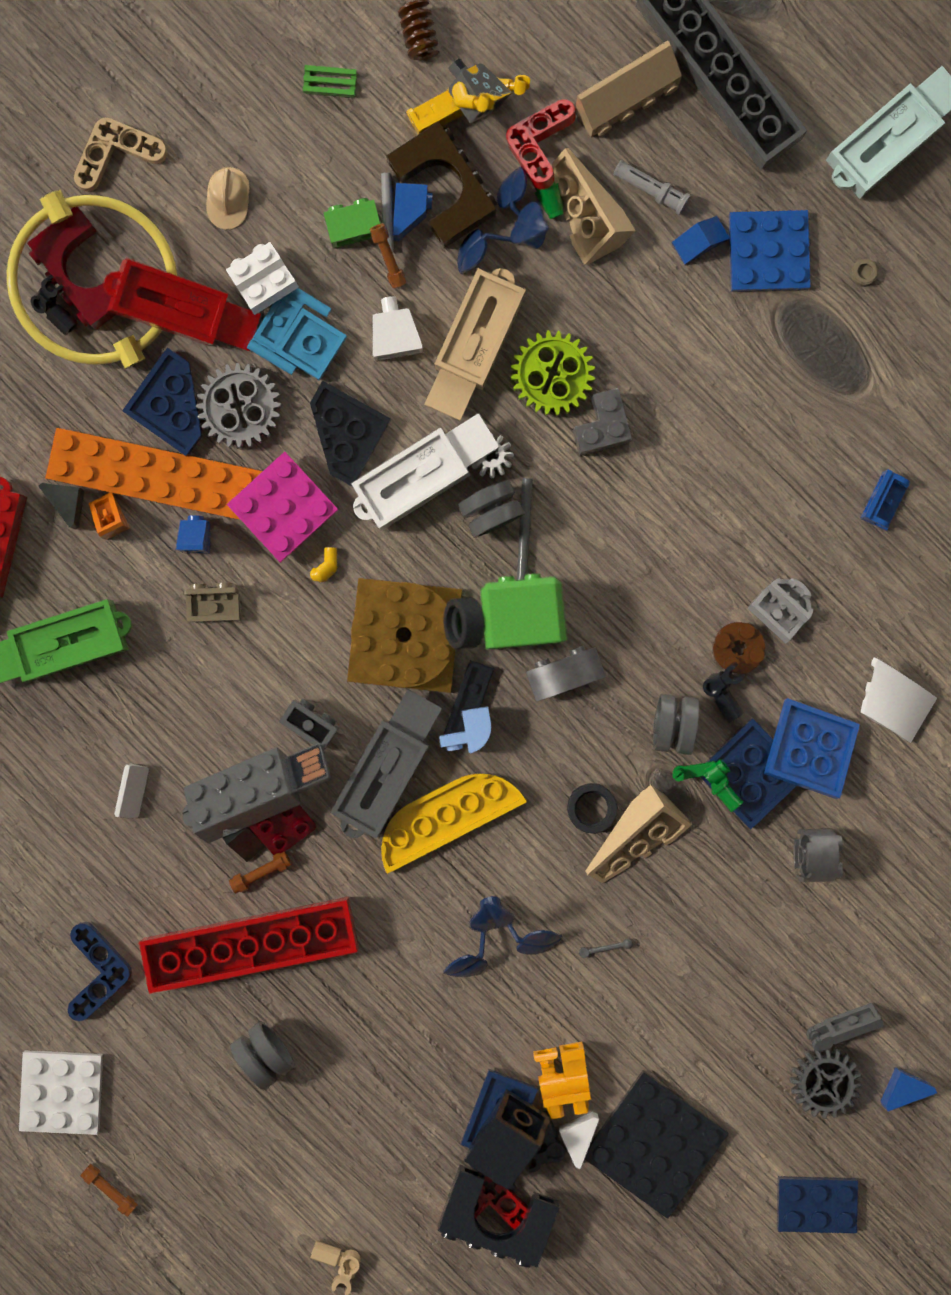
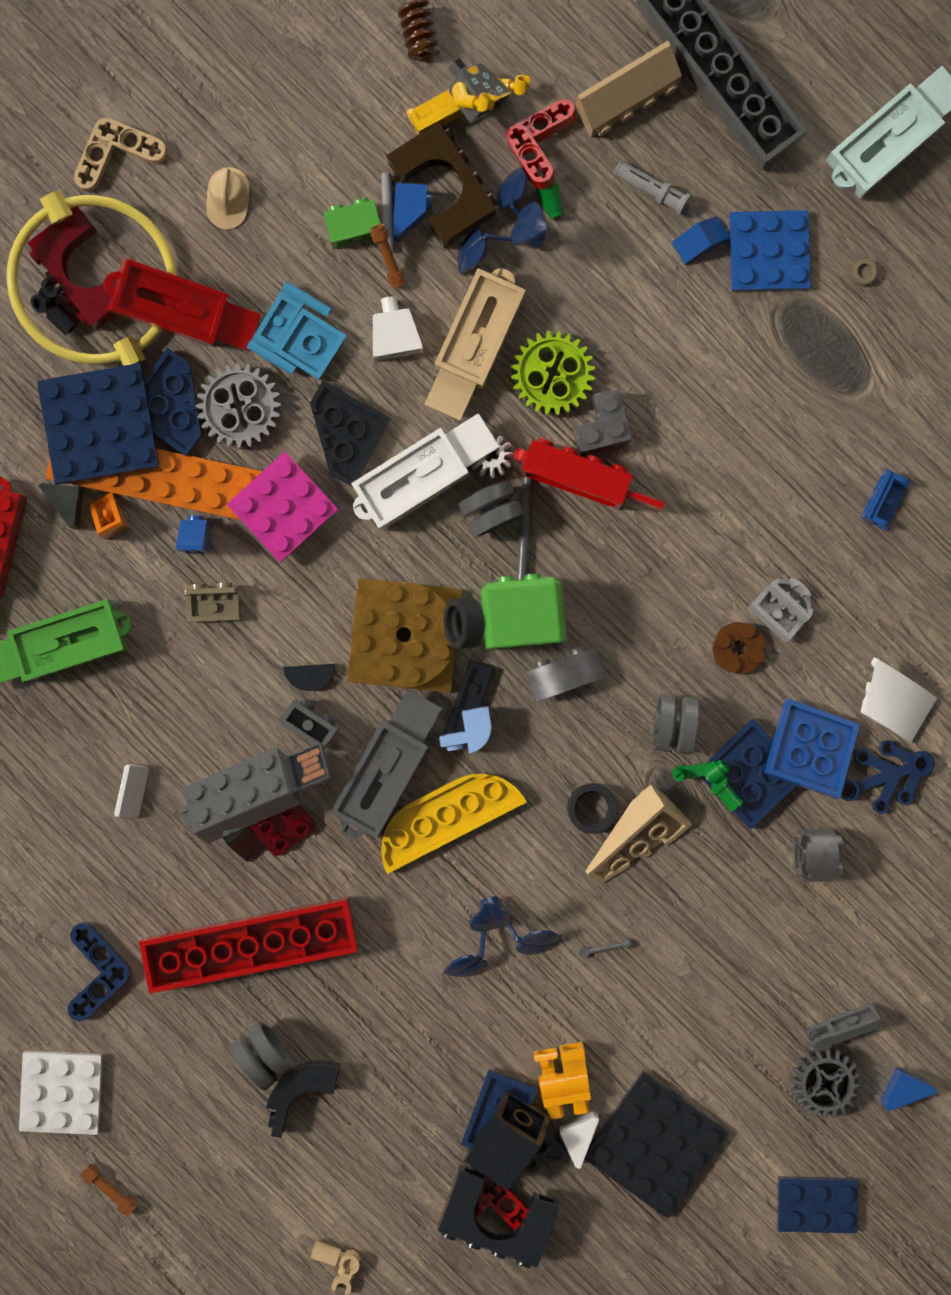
white plate [226,242,299,315] -> none
dark orange bar [229,851,292,894] -> none
bright green tile [303,65,357,98] -> none
yellow arm [310,547,337,583] -> none
tan wedge [551,148,636,265] -> none
black bar [703,662,745,723] -> none
none -> dark blue plate [37,363,160,485]
none -> black arch [266,1060,340,1138]
none -> black tile [283,663,335,691]
none -> red piece [513,438,665,512]
none -> dark blue plant [840,740,935,814]

